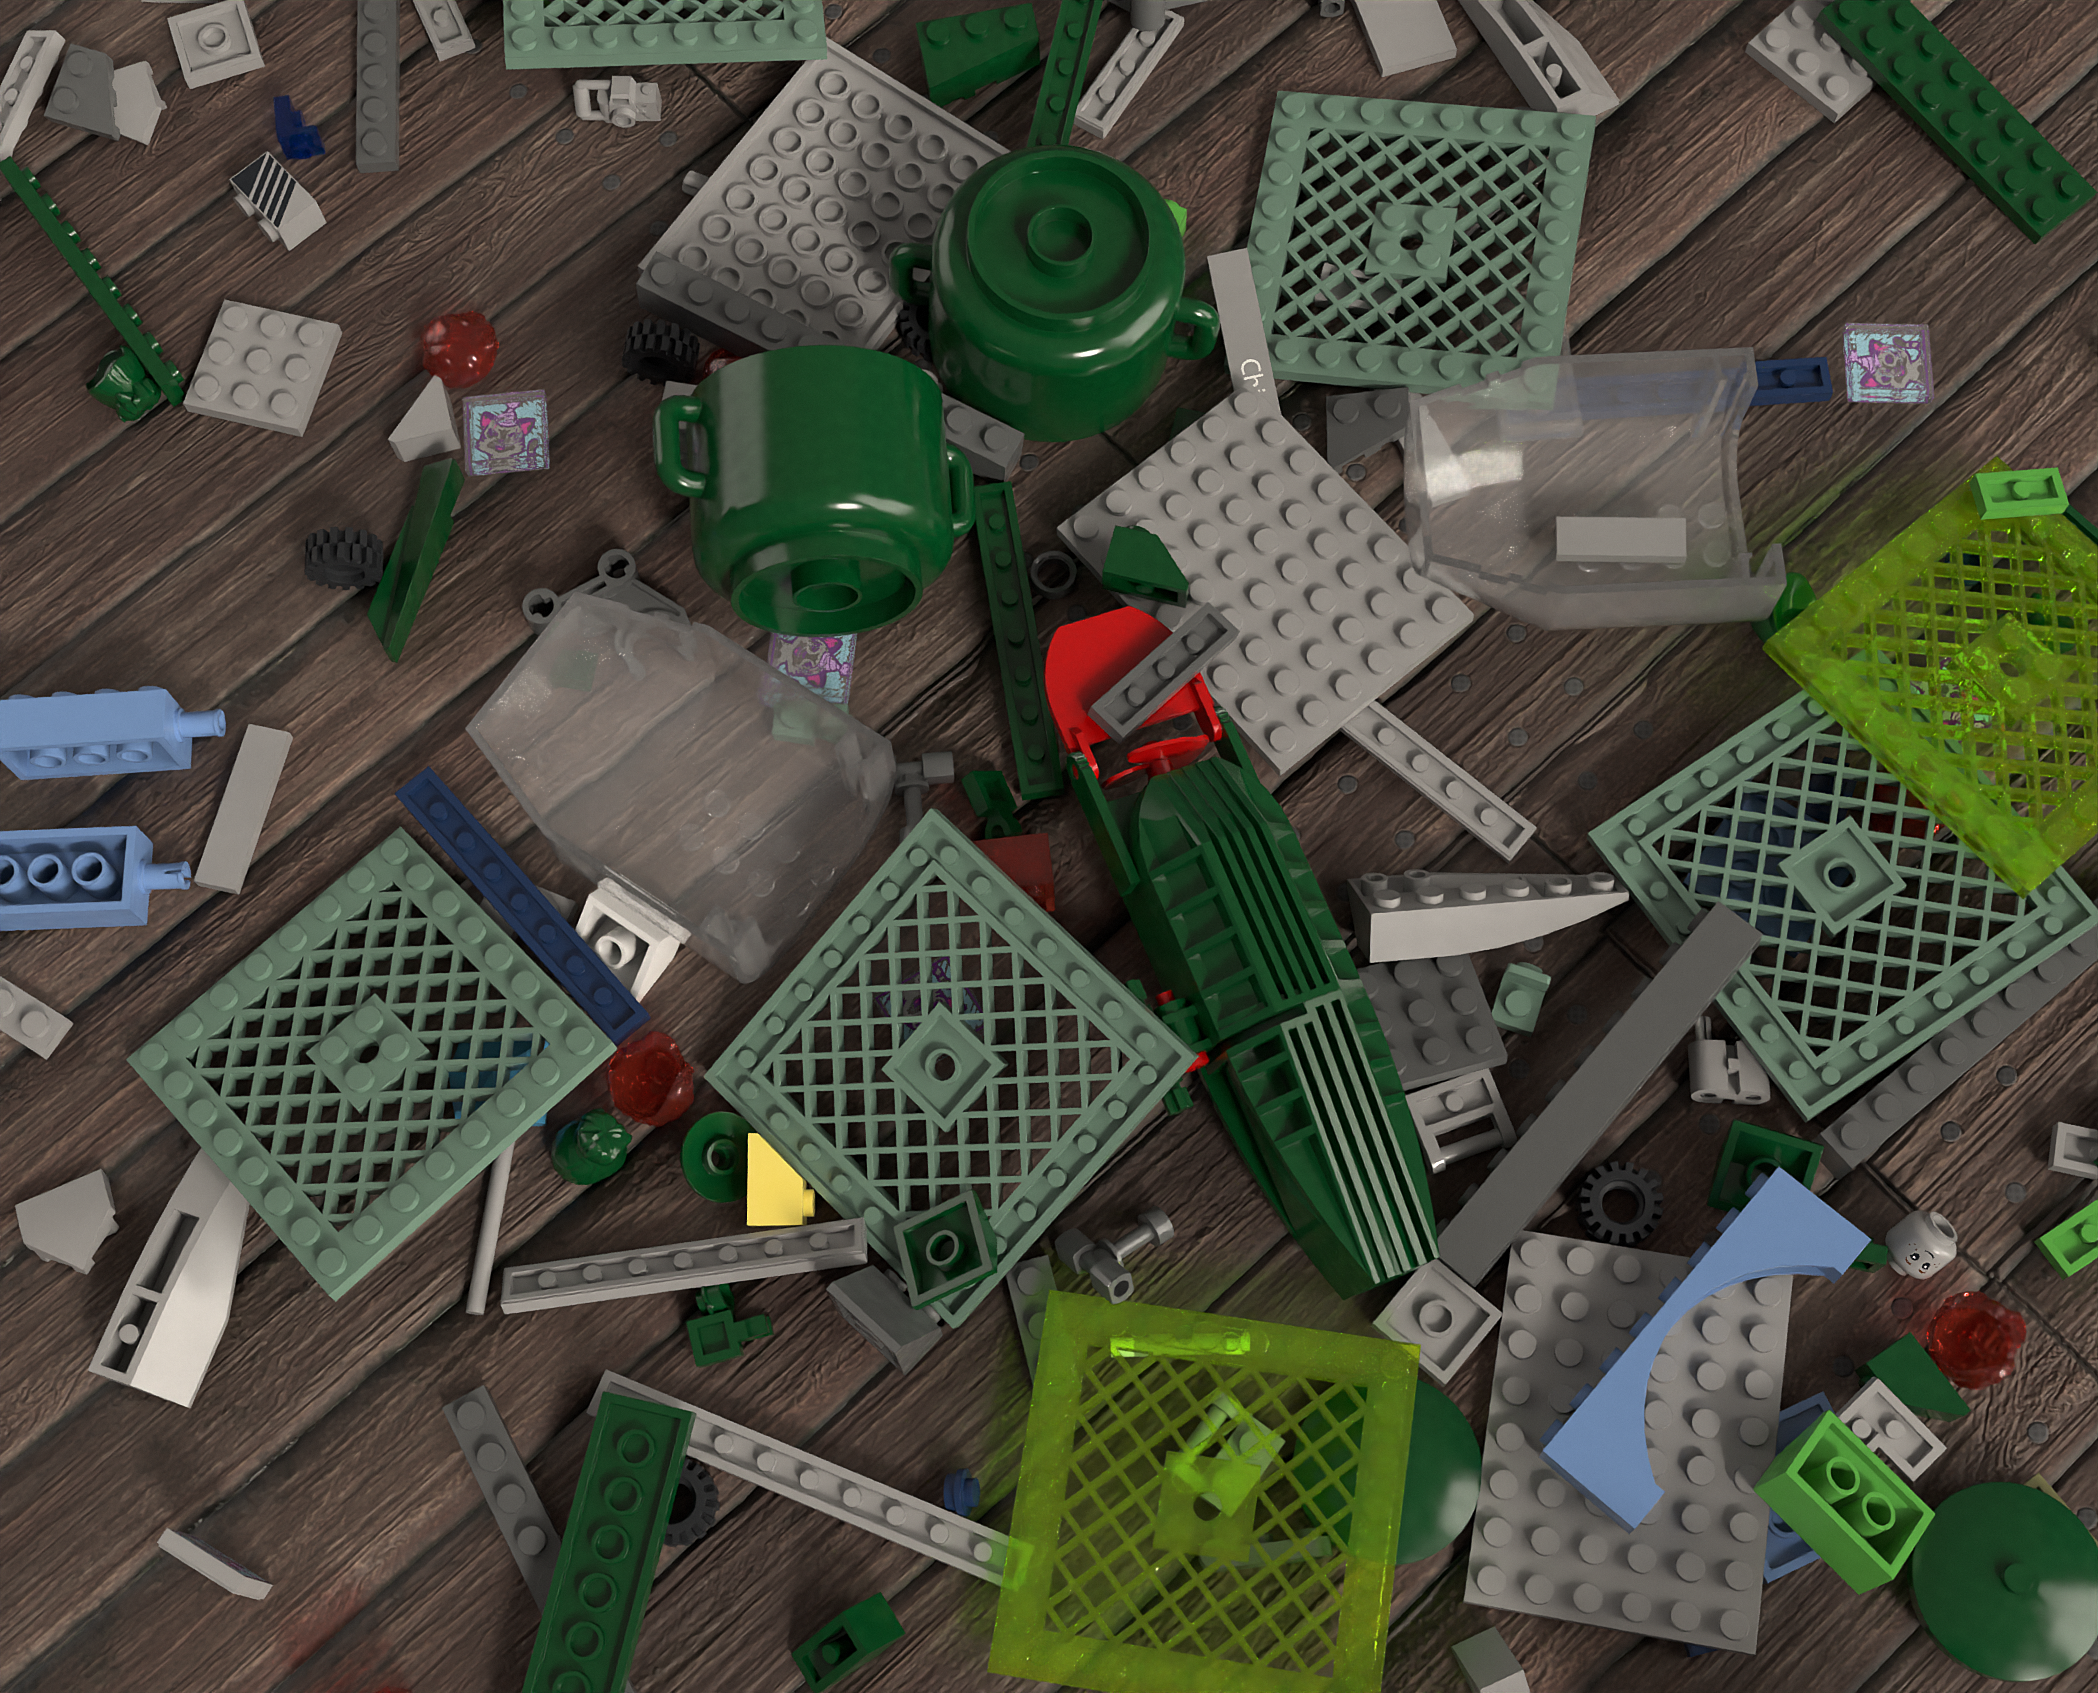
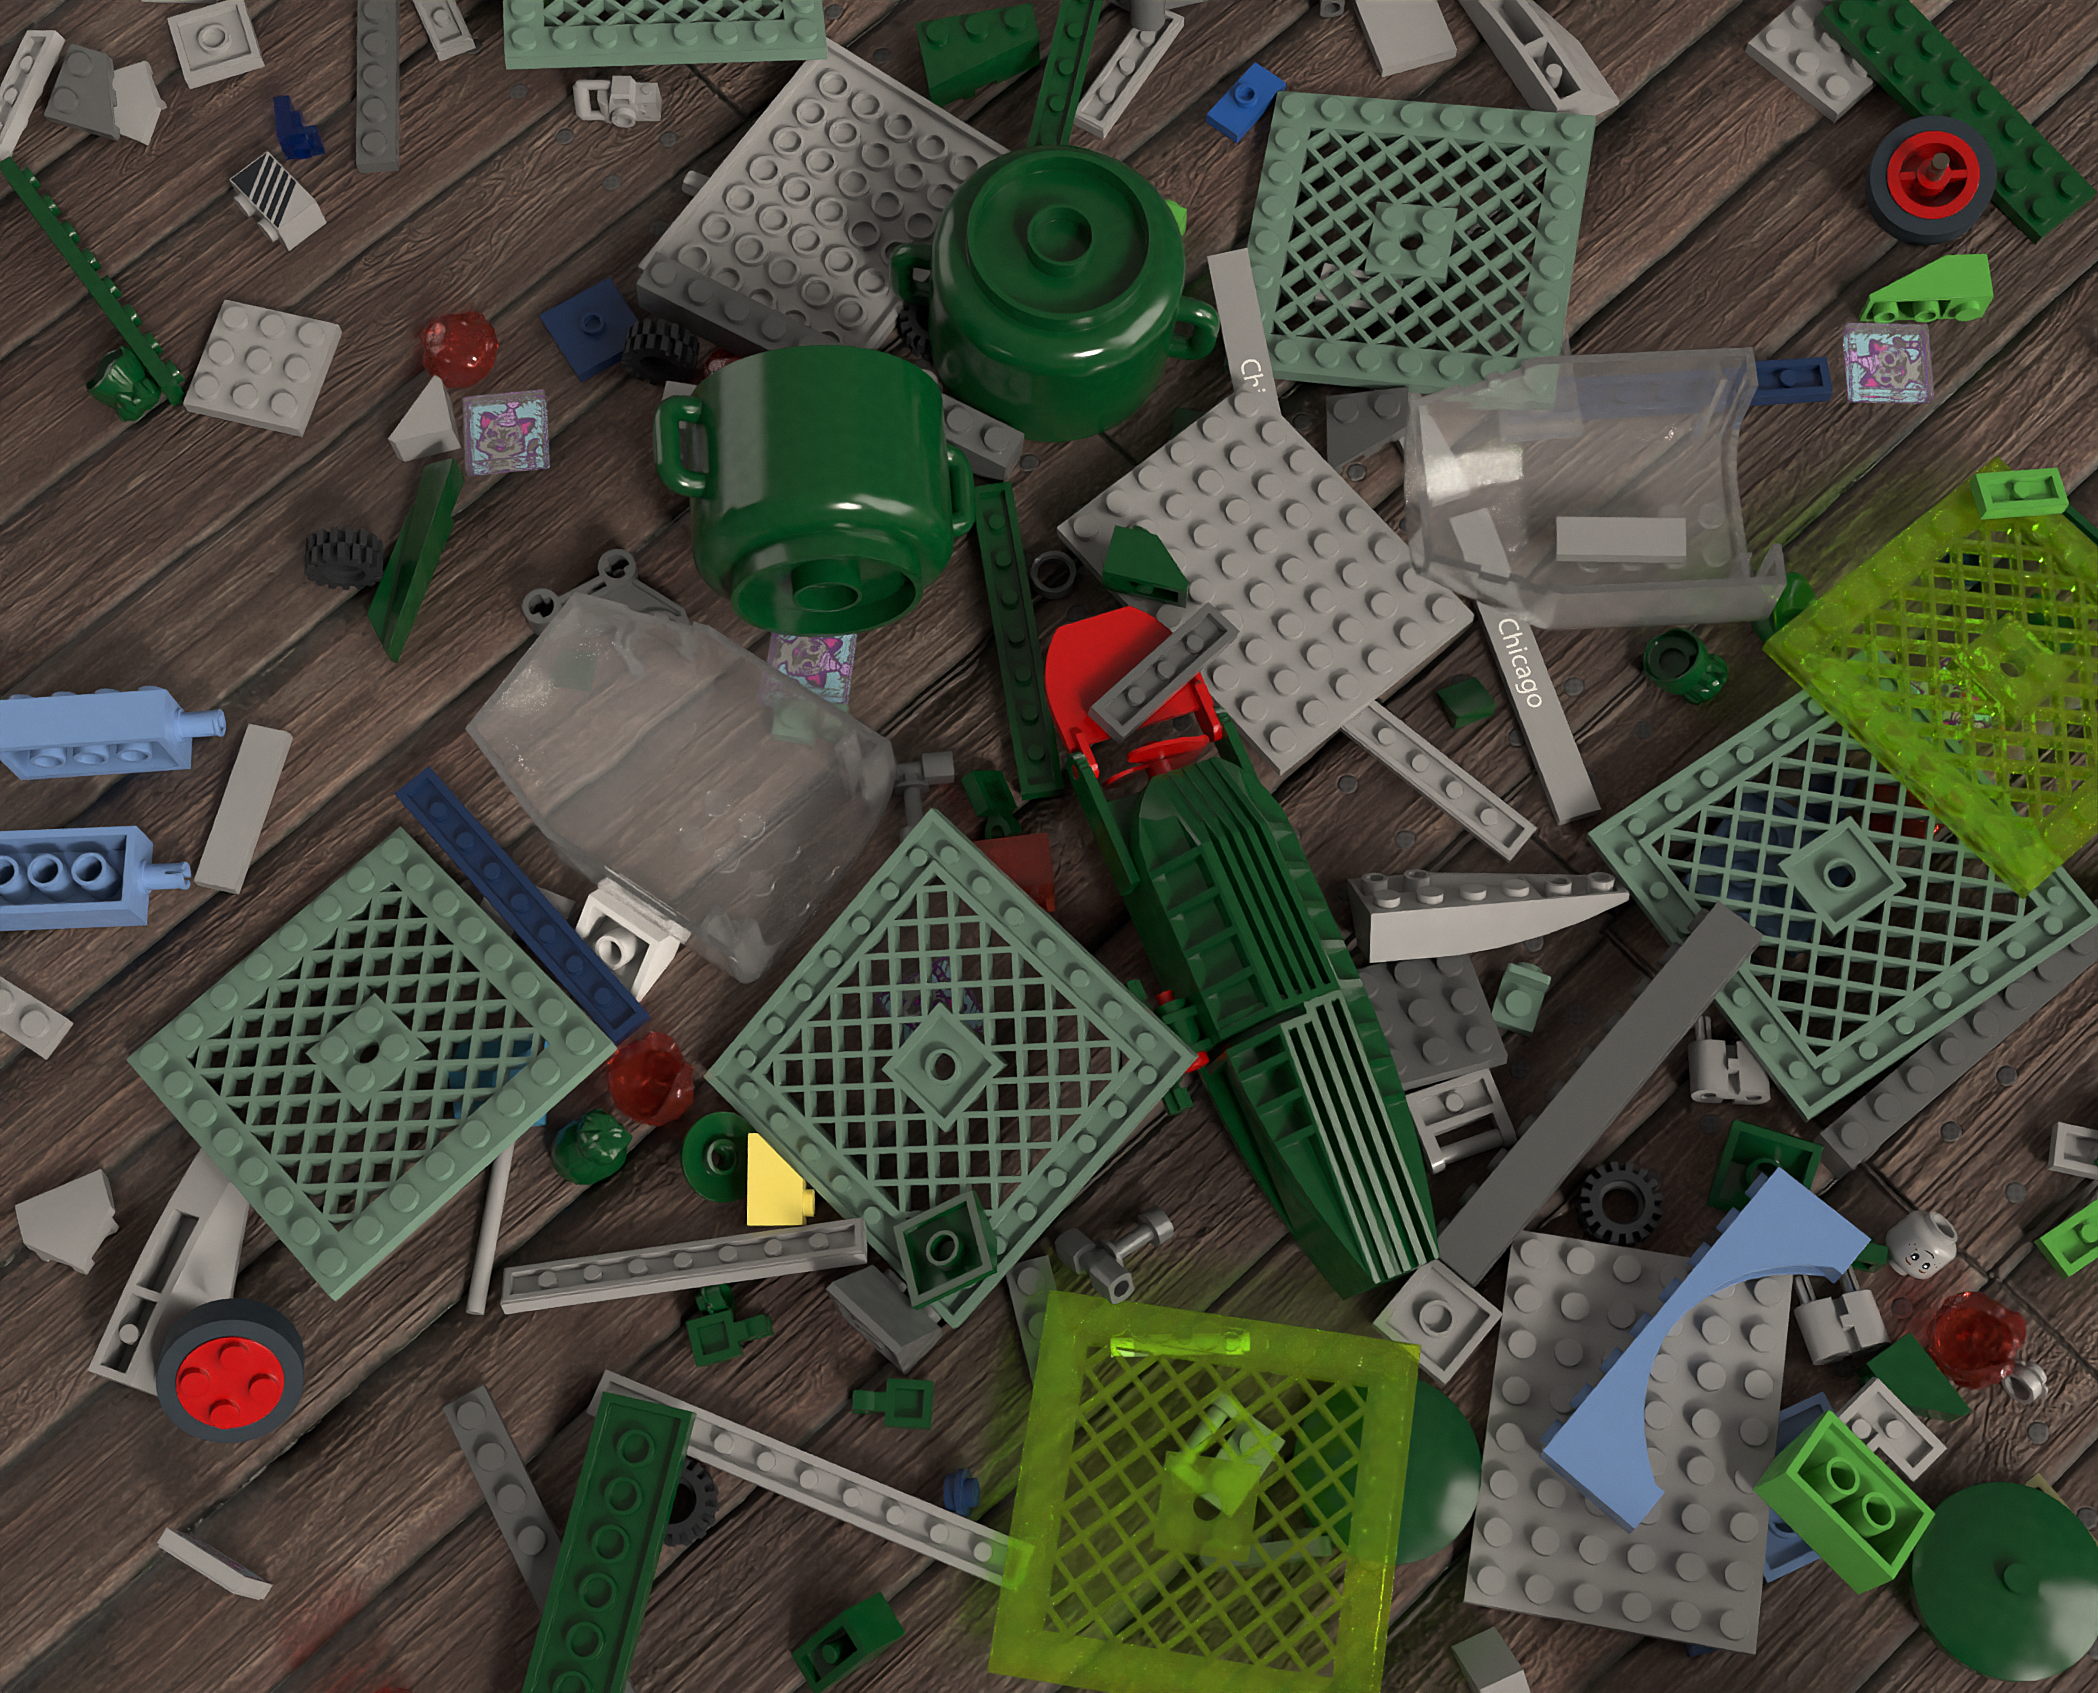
none -> wheel [156,1298,305,1443]
none -> dark blue plate [539,277,638,383]
none -> dark green plate [852,1378,934,1430]
none -> blue plate [1206,62,1286,143]
none -> dark green slope [1436,676,1496,730]
none -> light grey tile [1443,509,1601,826]
none -> dark green hair [1643,627,1728,705]
none -> light grey piece [1792,1265,1891,1365]
none -> bright green slope [1859,254,1994,324]
none -> wheel [1865,115,1997,246]
none -> light grey plate [2001,1359,2048,1404]

